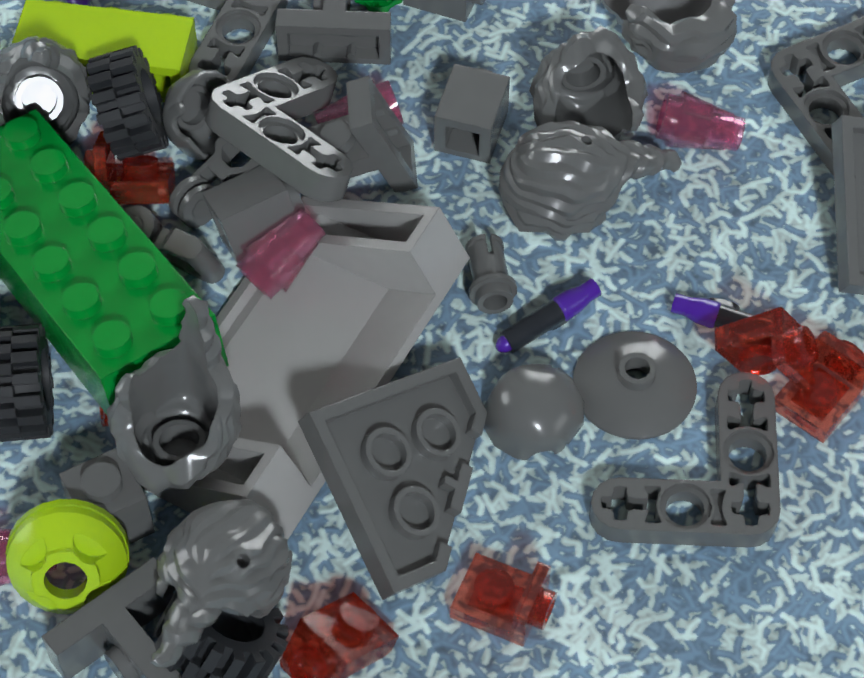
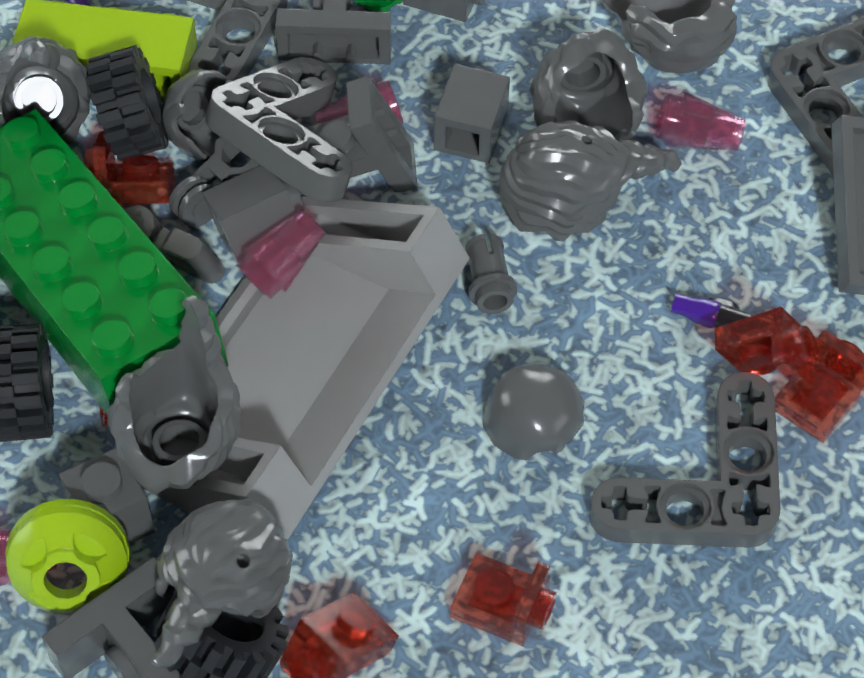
dark grey plate [298,357,487,600] -> none
piece [495,278,602,353] -> none
dark grey dish [573,331,697,440] -> none

